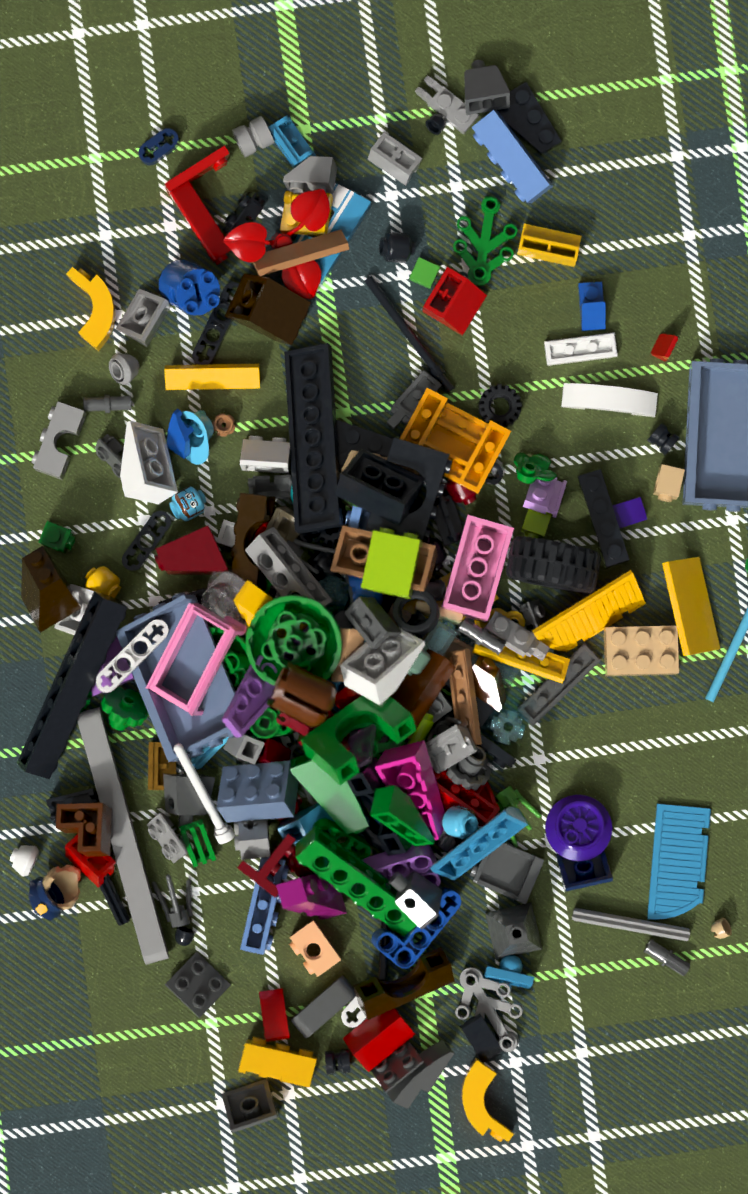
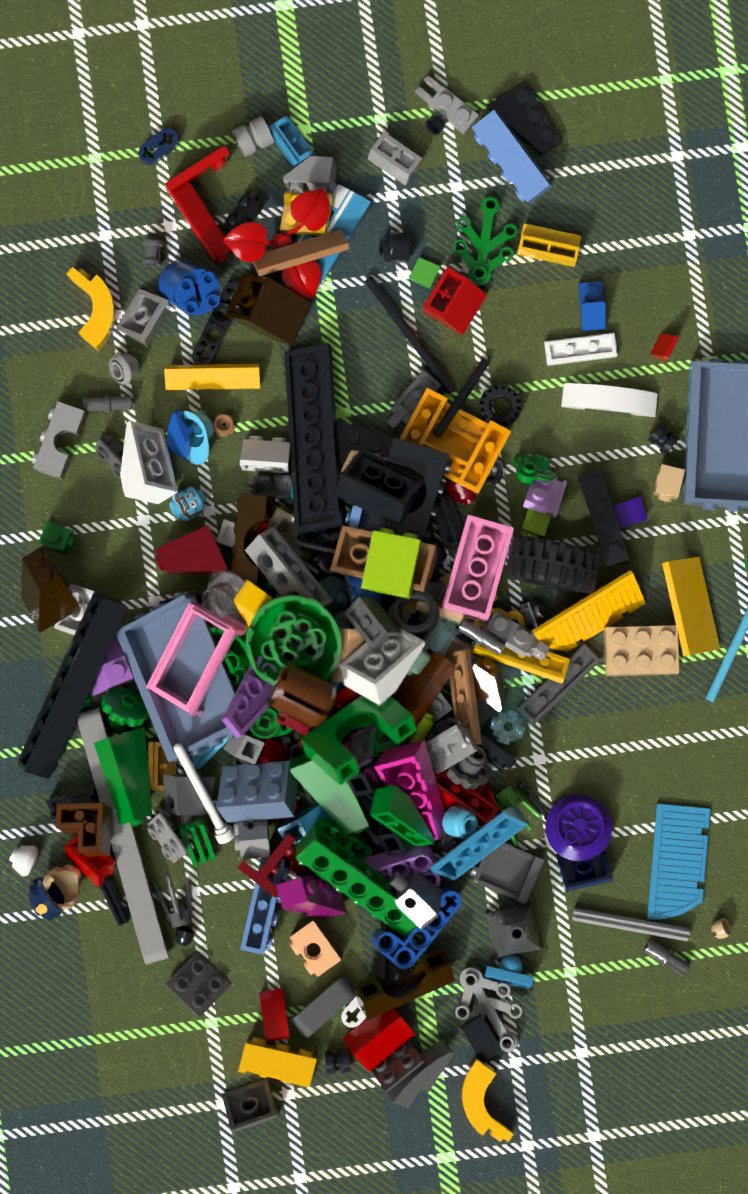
yellow head [85,566,121,598] -> none
white beam [96,619,168,693] -> none
black beam [122,511,172,572] -> none
dark grey torso [464,60,510,115] -> none
none -> green slope [94,727,152,827]
none -> dark grey bush [141,240,164,267]
none -> black bar [433,359,489,438]
none -> black hinge [518,781,549,820]

